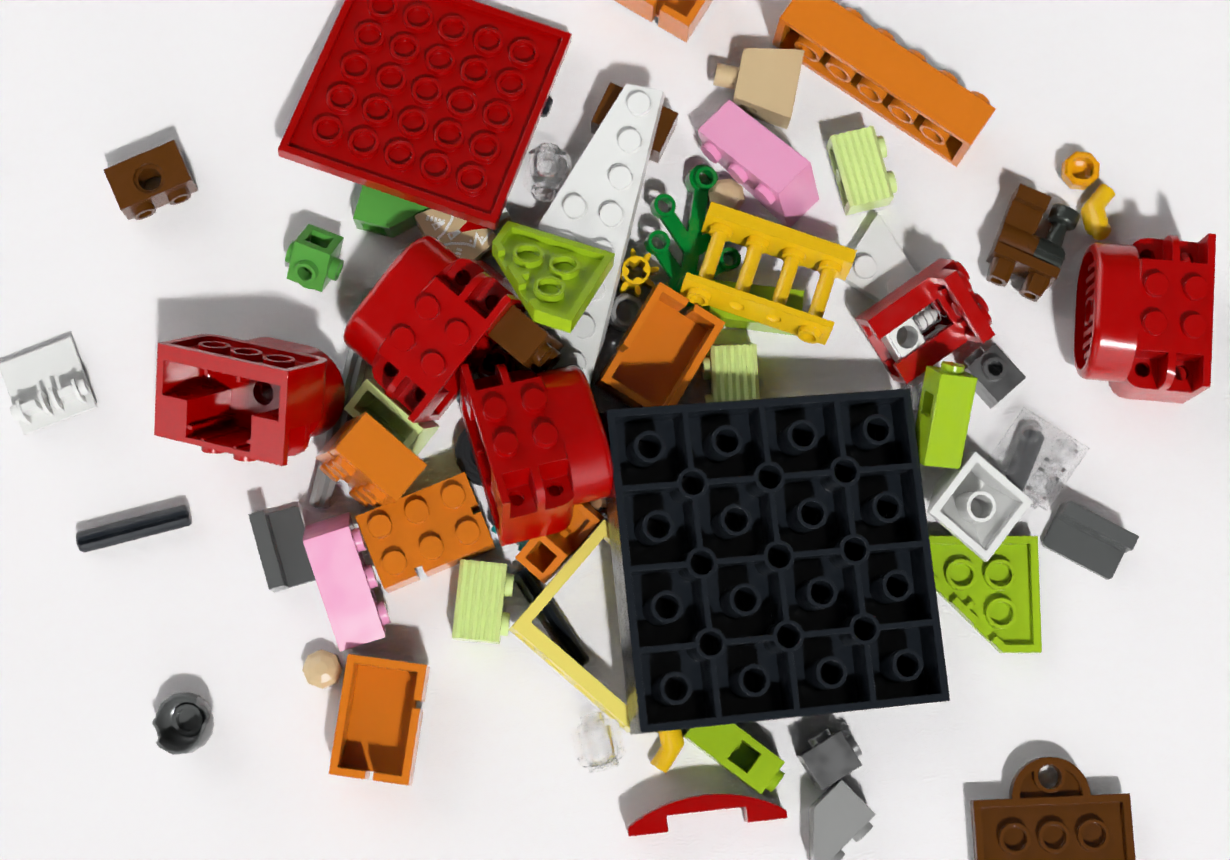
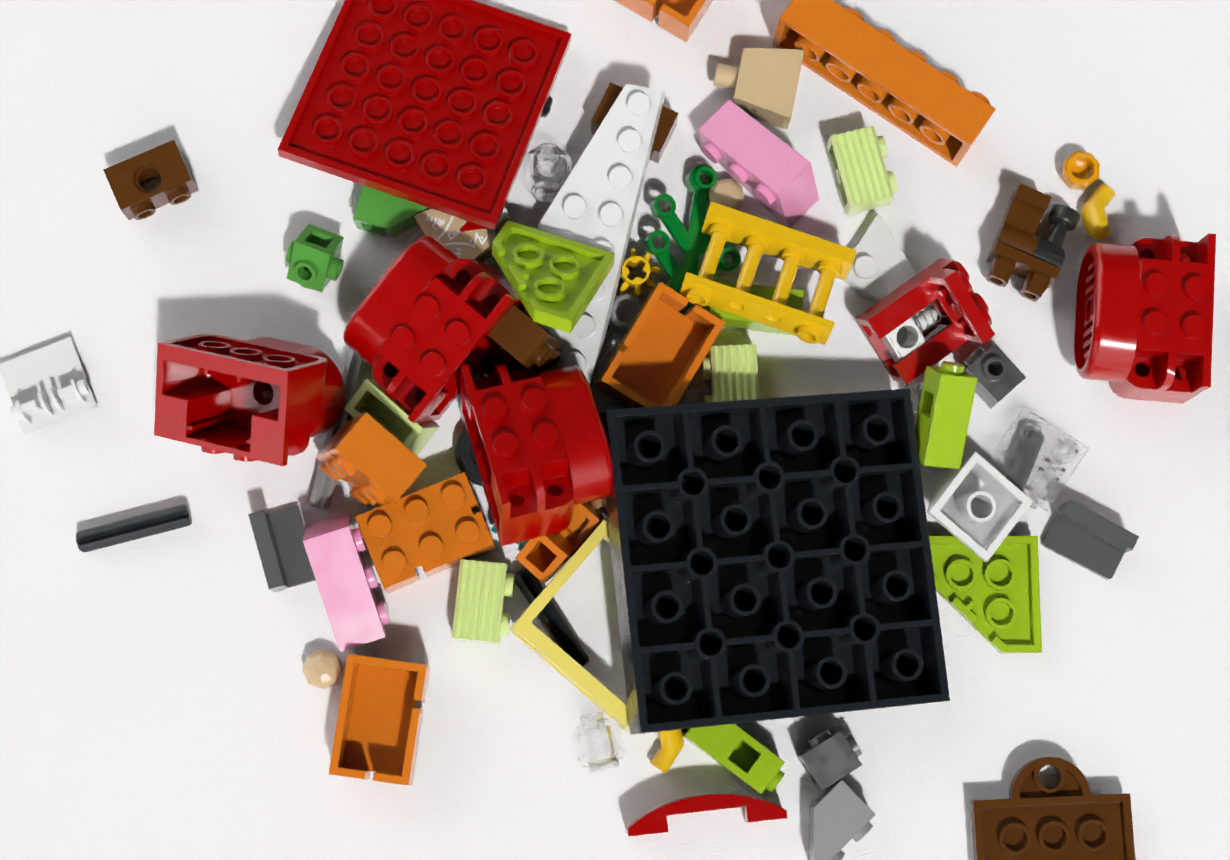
dark grey hair [152,692,214,755] -> none

